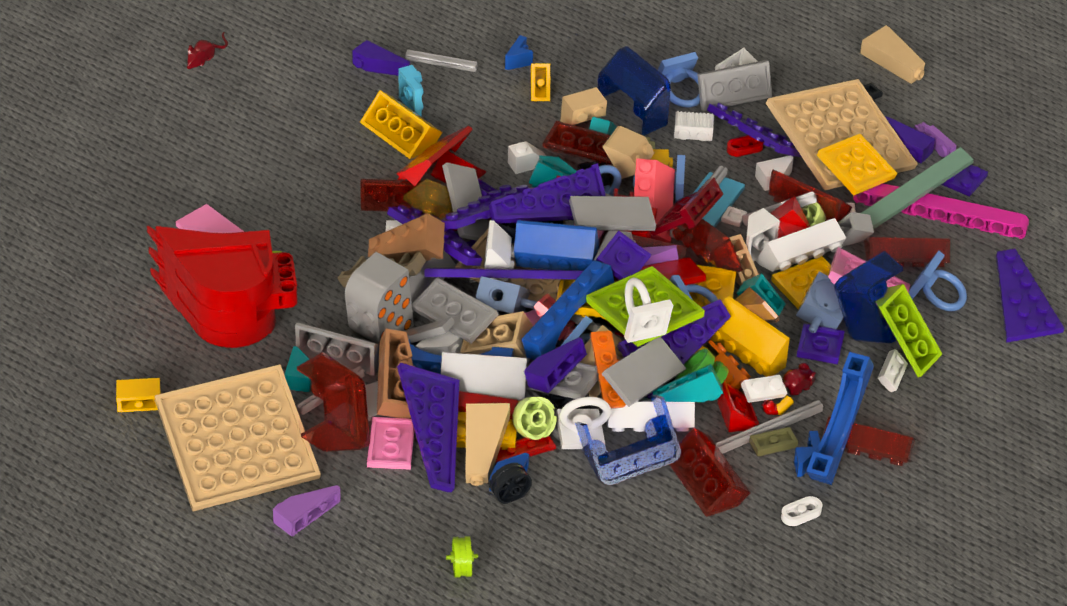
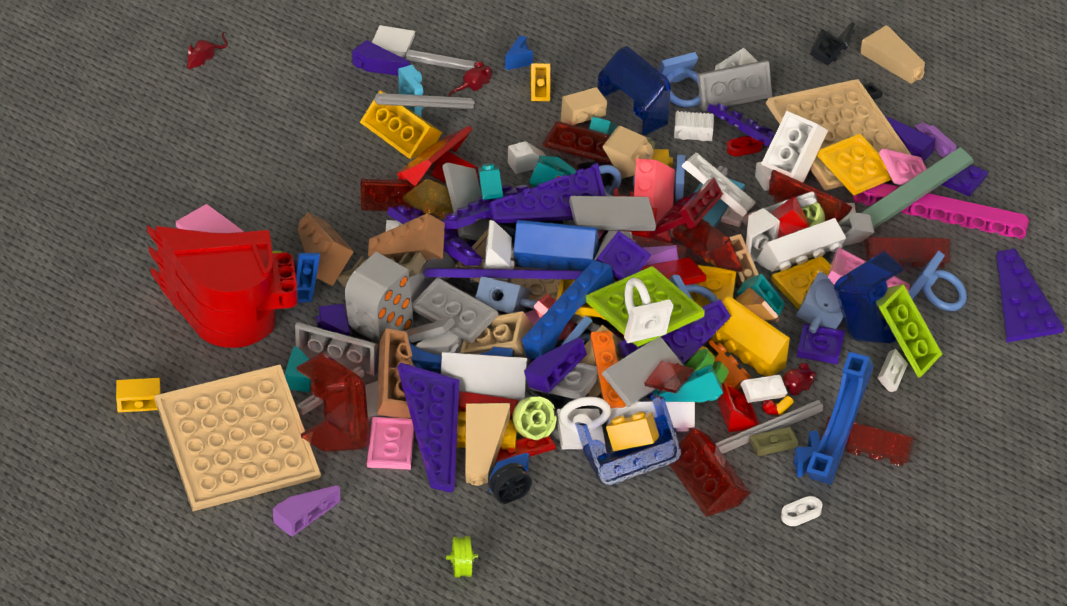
none -> blue slope [294,253,320,303]
none -> medium nougat wedge [297,212,354,286]
none -> dark purple slope [315,304,350,336]
none -> white tile [372,25,415,57]
none -> light grey axle [374,93,475,109]
none -> dark red animal [448,61,493,97]
none -> teal slope [478,163,503,200]
none -> yellow brick [606,411,659,451]
none -> clear red piece [644,361,694,394]
none -> white tile [682,153,756,217]
none -> white slope [761,111,828,184]
none -> black bracket [810,22,855,65]
none -> bright pink tile [879,148,933,191]

